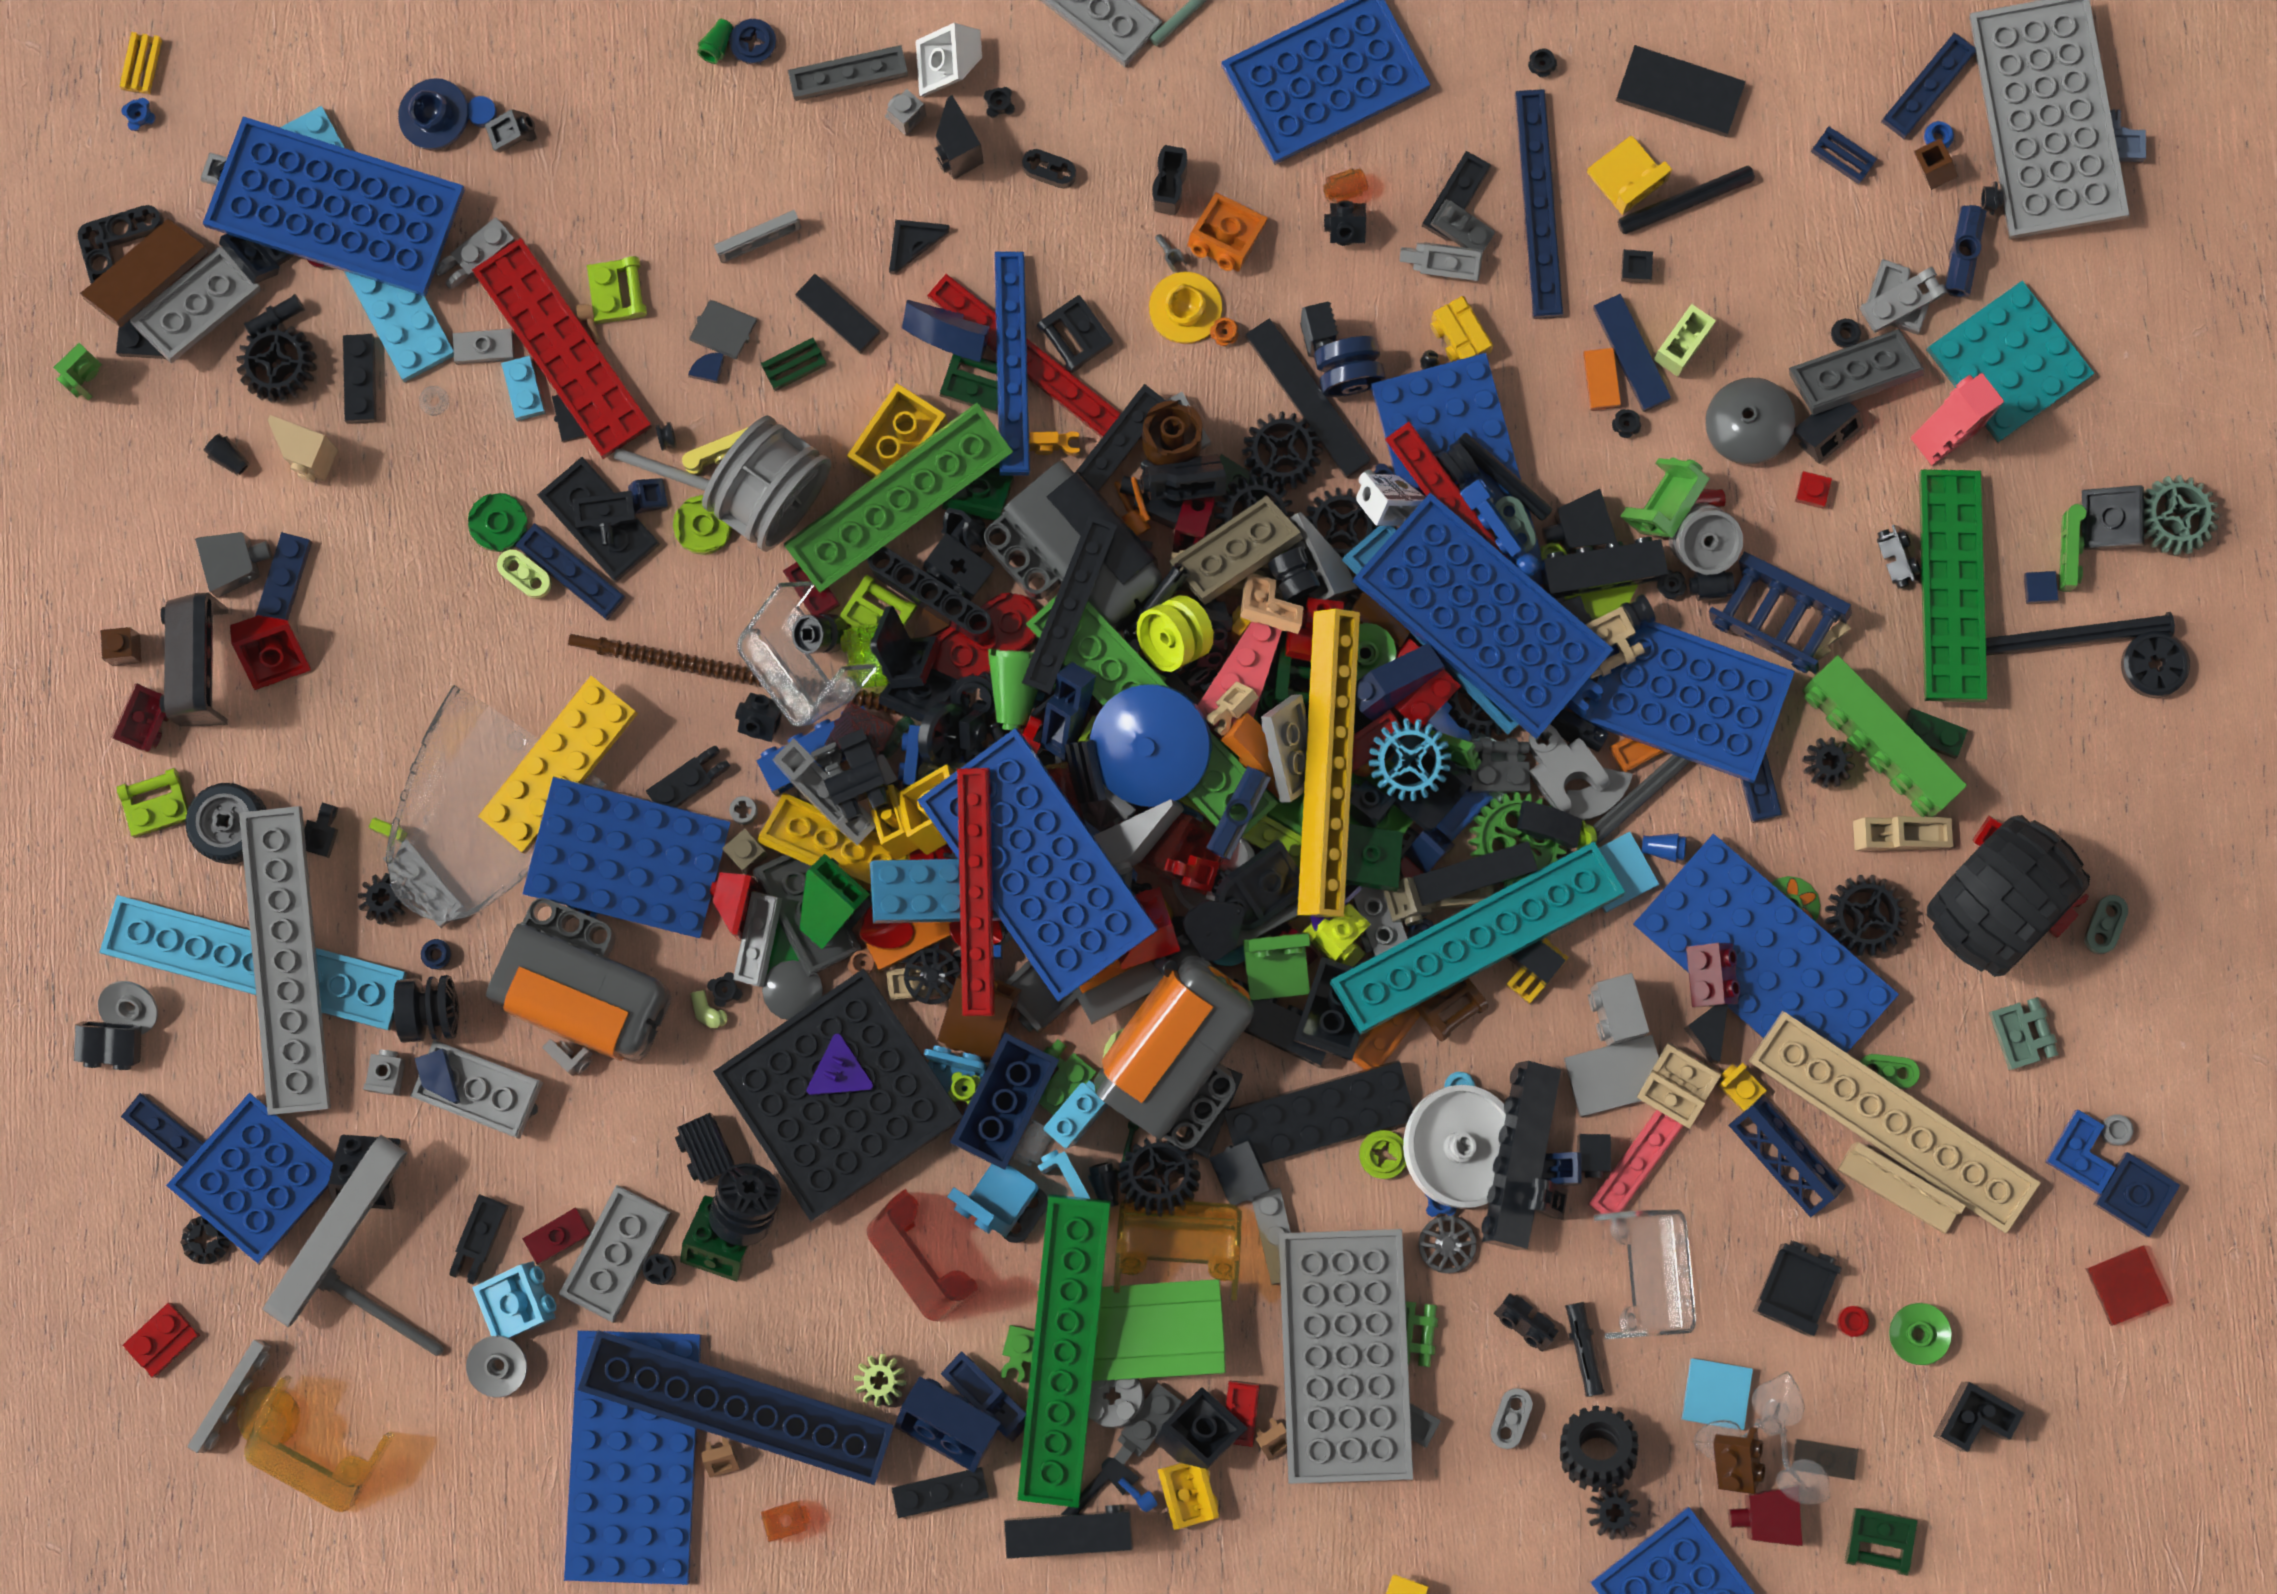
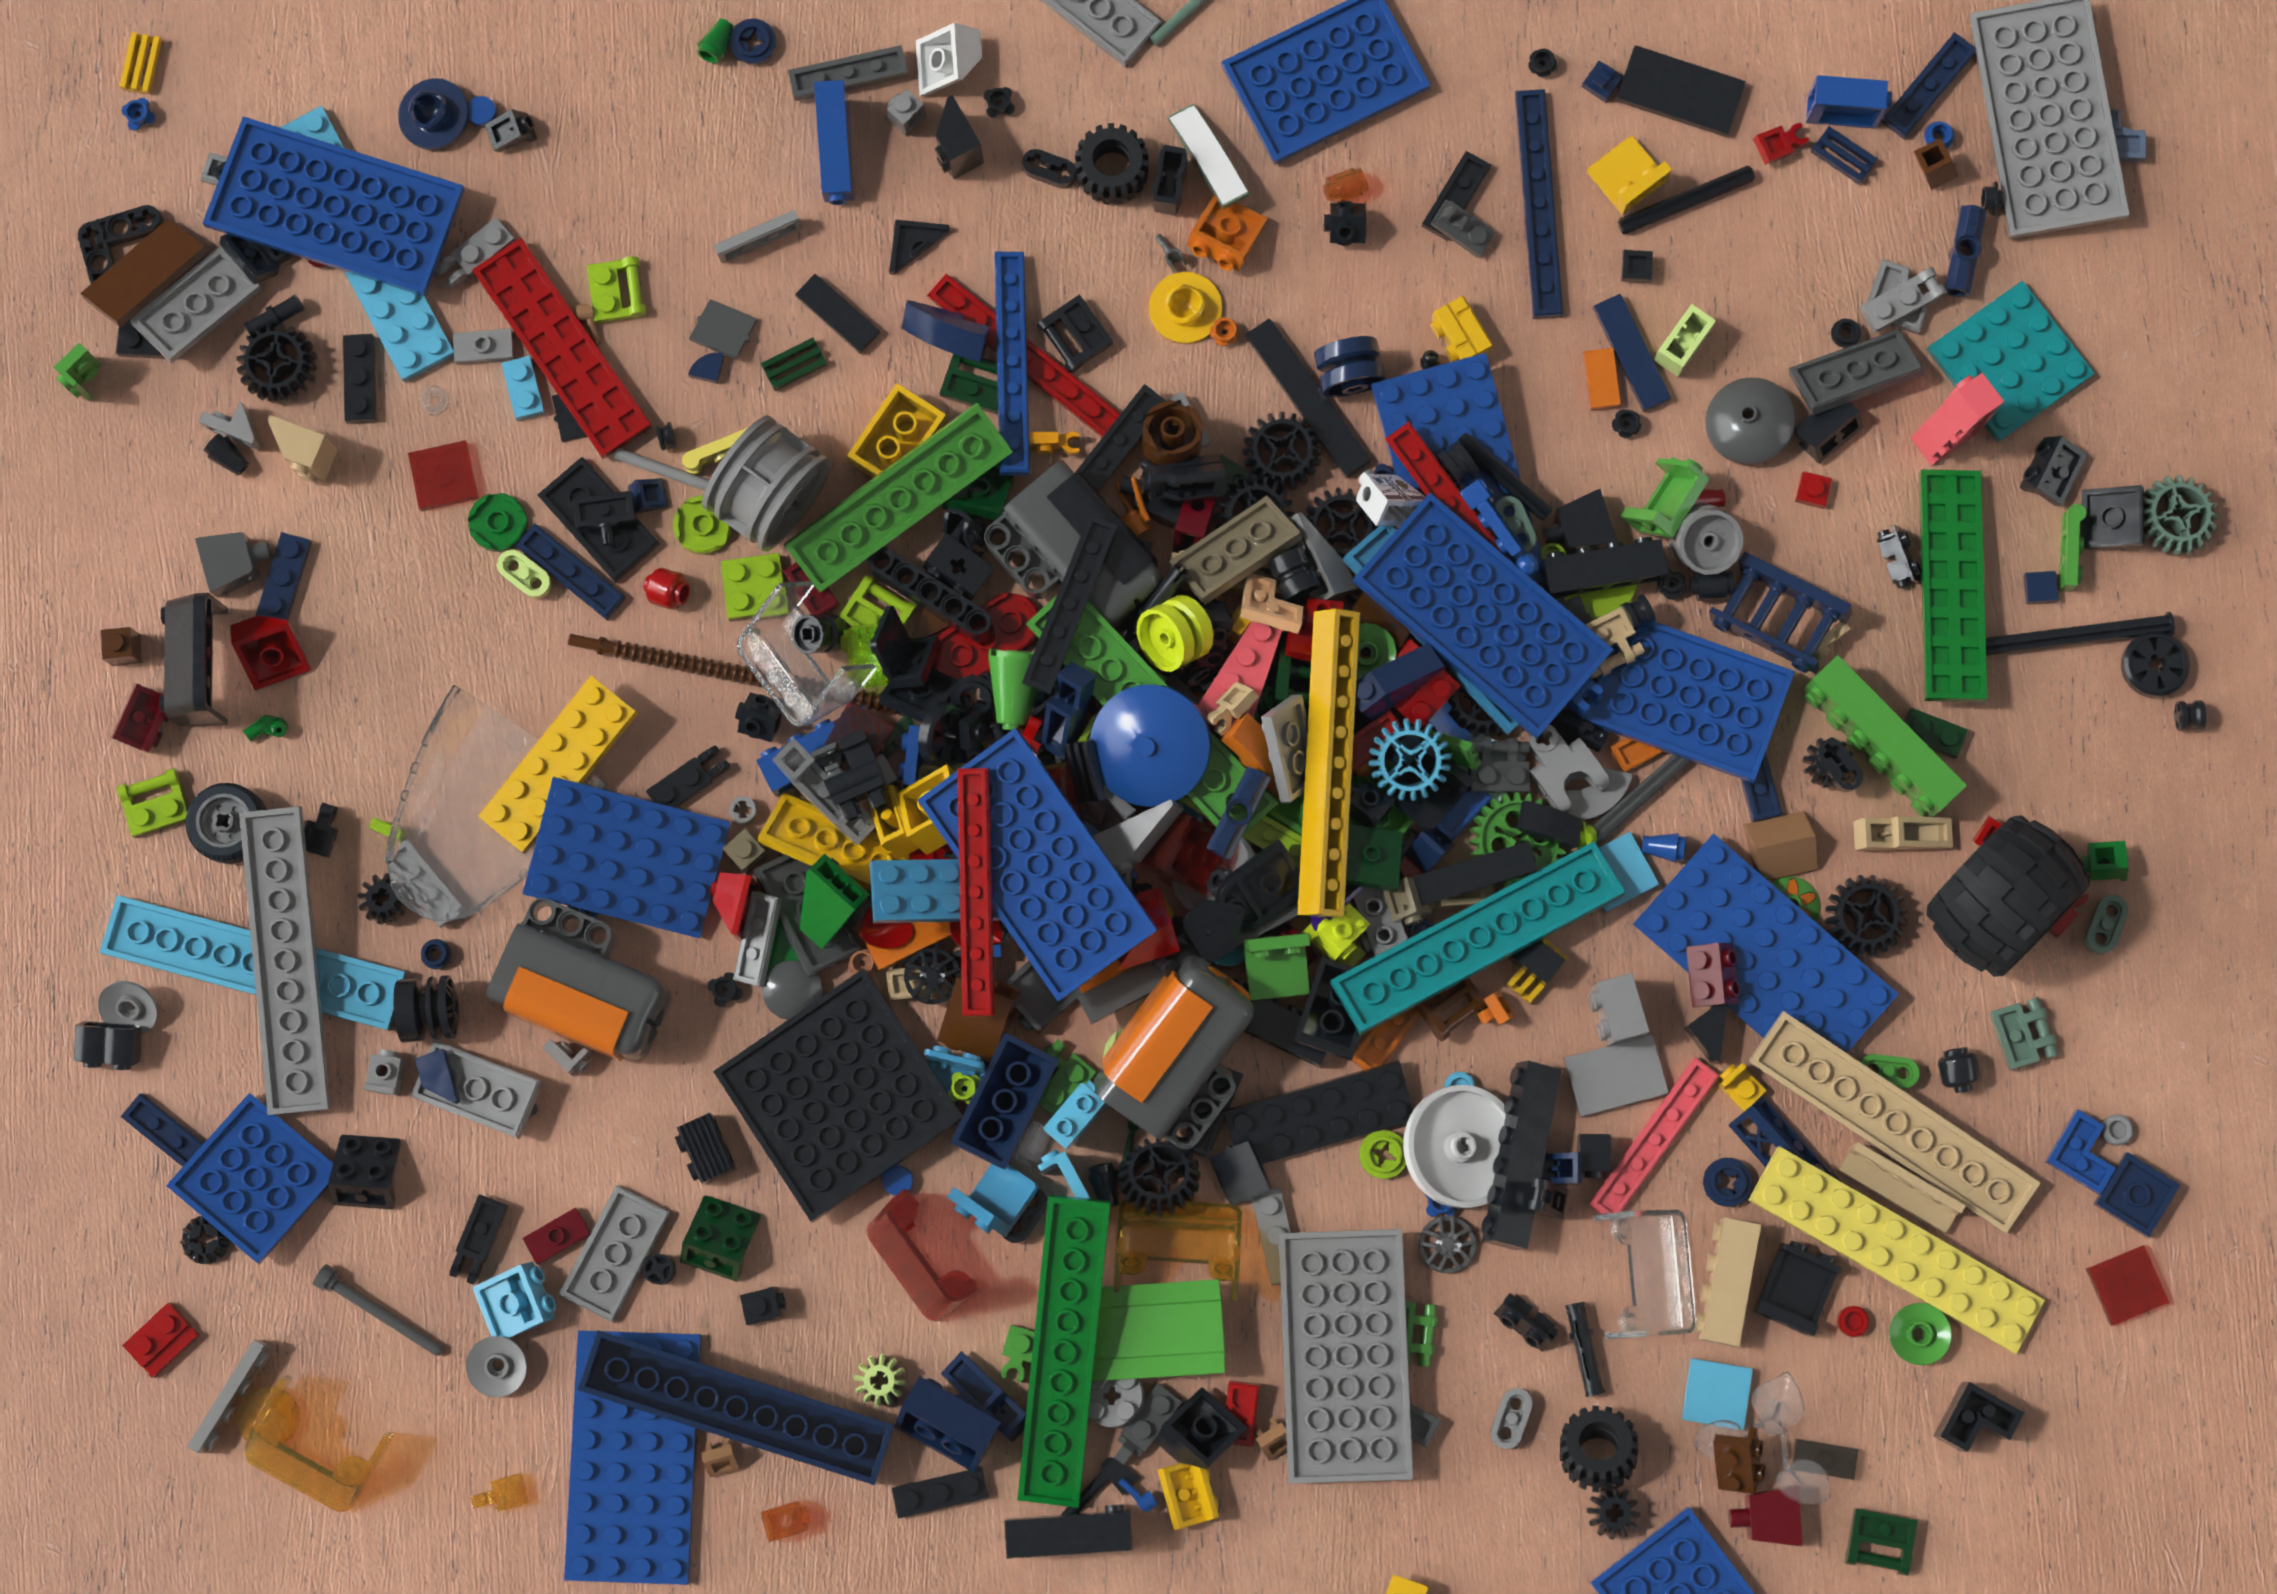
light grey beam [263,1135,407,1328] -> none
yellowish green arm [690,990,727,1029] -> none
black wheel [708,1163,781,1246] -> none
dark purple piece [806,1034,873,1095] -> none
red plate [1164,855,1219,892] -> none
black brick [1300,301,1338,357] -> none
light grey hinge [1399,242,1483,281] -> none
tan slope [1636,1042,1721,1129] -> none
none -> light grey slope [198,402,262,451]
none -> green arm [243,715,288,742]
none -> clear red tile [408,440,479,511]
none -> clear yellow plate [470,1473,529,1512]
none -> red head [643,567,690,610]
none -> lime plate [720,553,788,621]
none -> black bracket [740,1286,787,1325]
none -> blue slope [814,80,854,205]
none -> blue tile [882,1165,913,1196]
none -> black tyre [1075,123,1149,205]
none -> white slope [1168,104,1249,210]
none -> orange tile [1477,991,1516,1025]
none -> dark blue tile [1582,60,1623,103]
none -> tan brick [1695,1217,1761,1347]
none -> dark blue gear [1702,1158,1752,1207]
none -> medium nougat slope [1744,811,1818,881]
none -> light yellow plate [1748,1147,2045,1354]
none -> red plate [1753,123,1809,165]
none -> blue window [1806,75,1892,129]
none -> black beam [1816,739,1863,792]
none -> black head [1938,1047,1981,1093]
none -> black bracket [2020,436,2087,506]
none -> green brick [2082,841,2129,881]
none -> black wheel [2174,700,2207,731]

